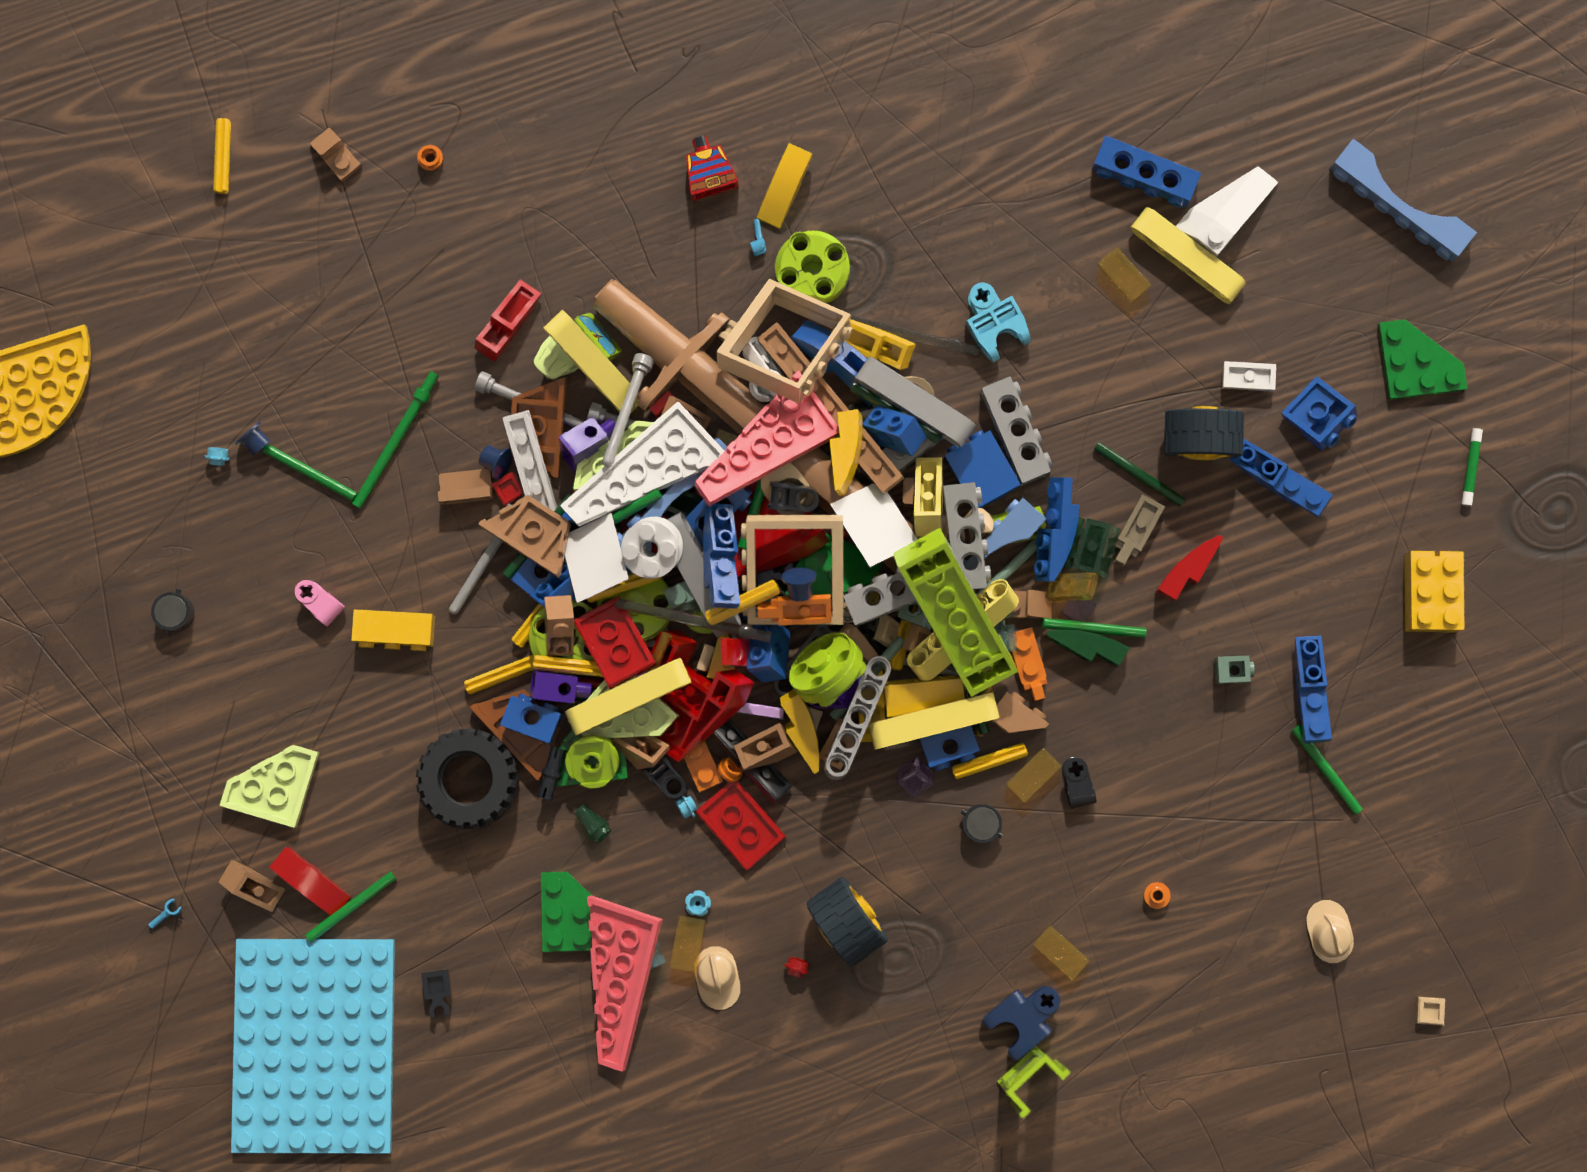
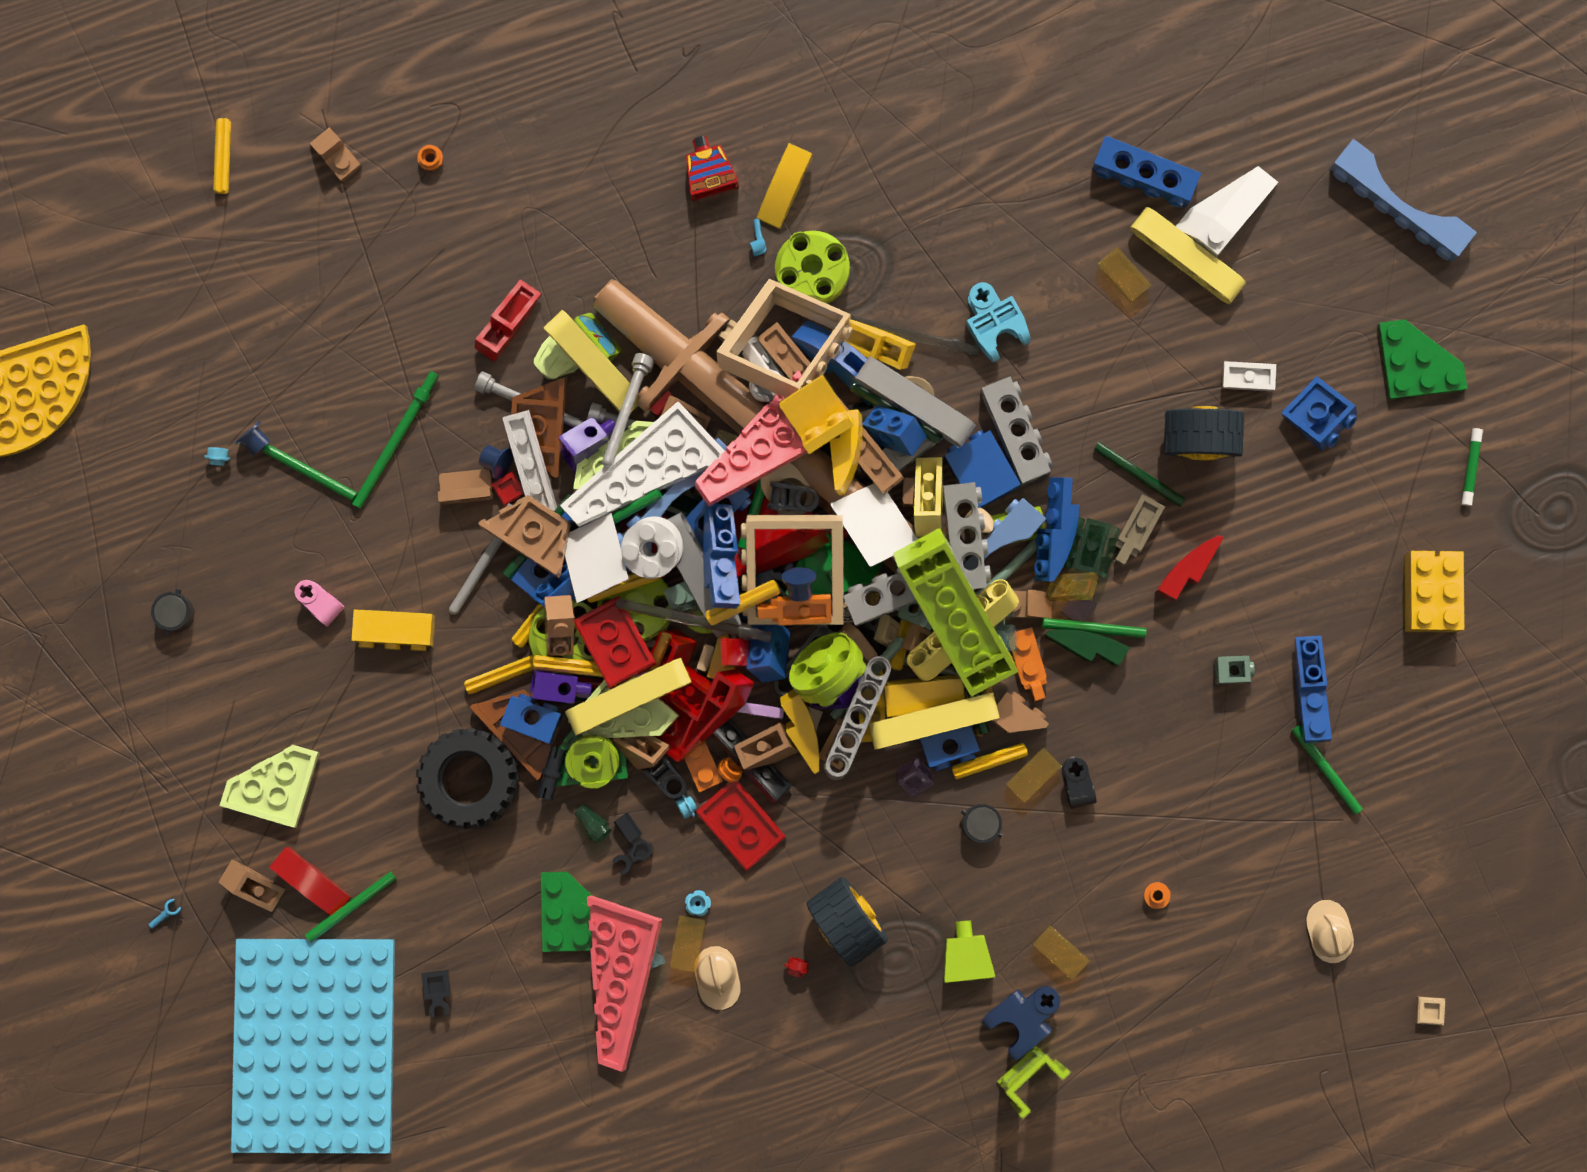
blue slope [1229,439,1333,518] -> none
none -> black bar [612,812,654,875]
none -> yellow bracket [779,375,854,454]
none -> lime torso [943,920,995,983]

